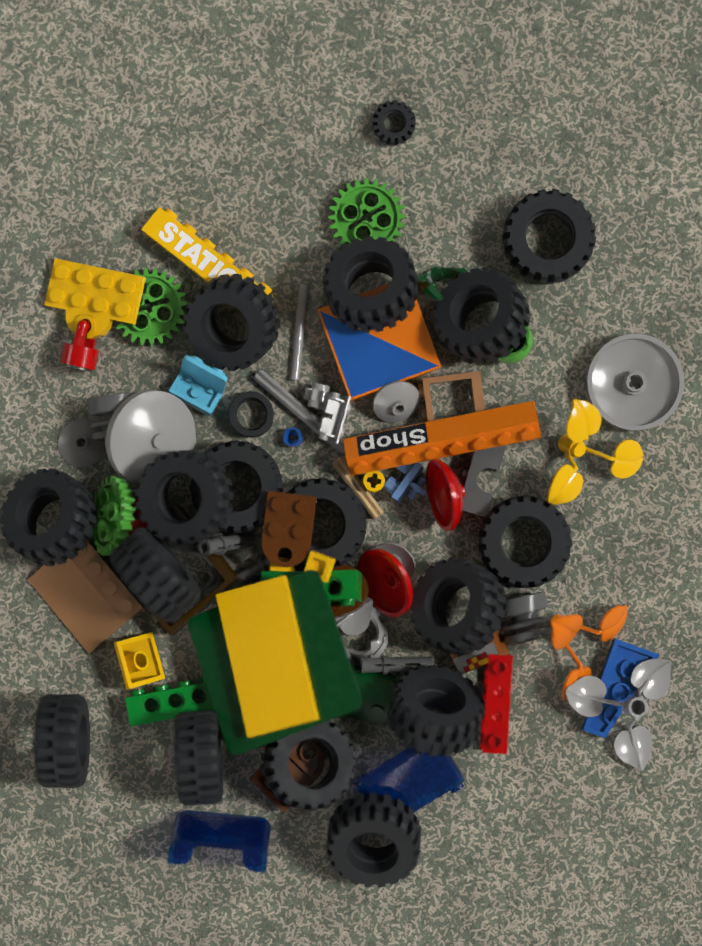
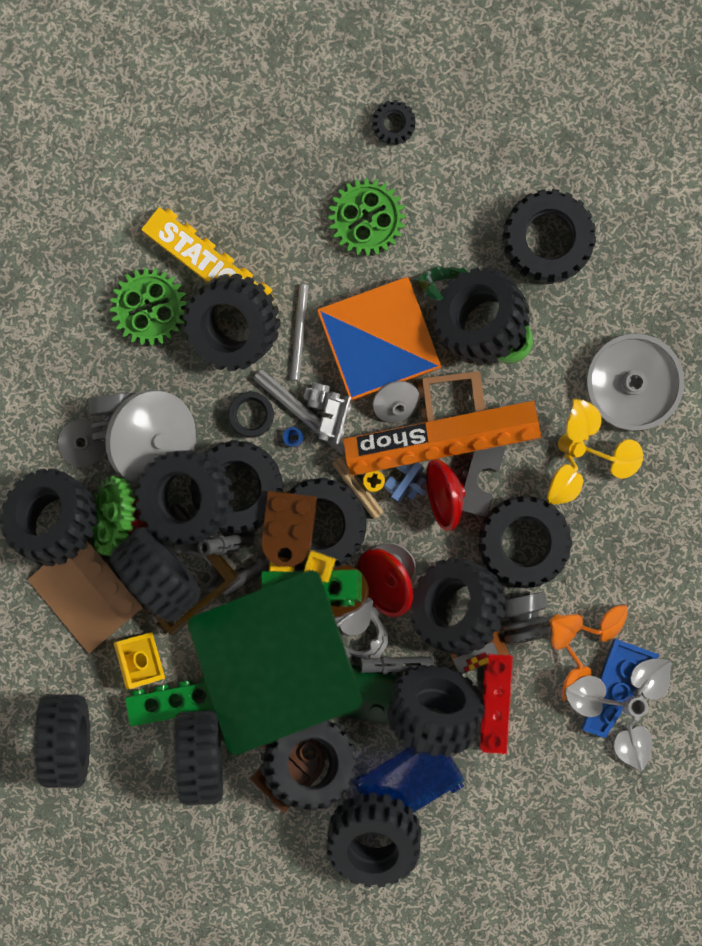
yellow plate [44,258,146,372] -> none
clear blue windscreen [167,810,271,873] -> none
medium azure bracket [168,355,228,417] -> none
yellow tile [216,575,319,738] -> none
black tyre [323,236,419,333] -> none

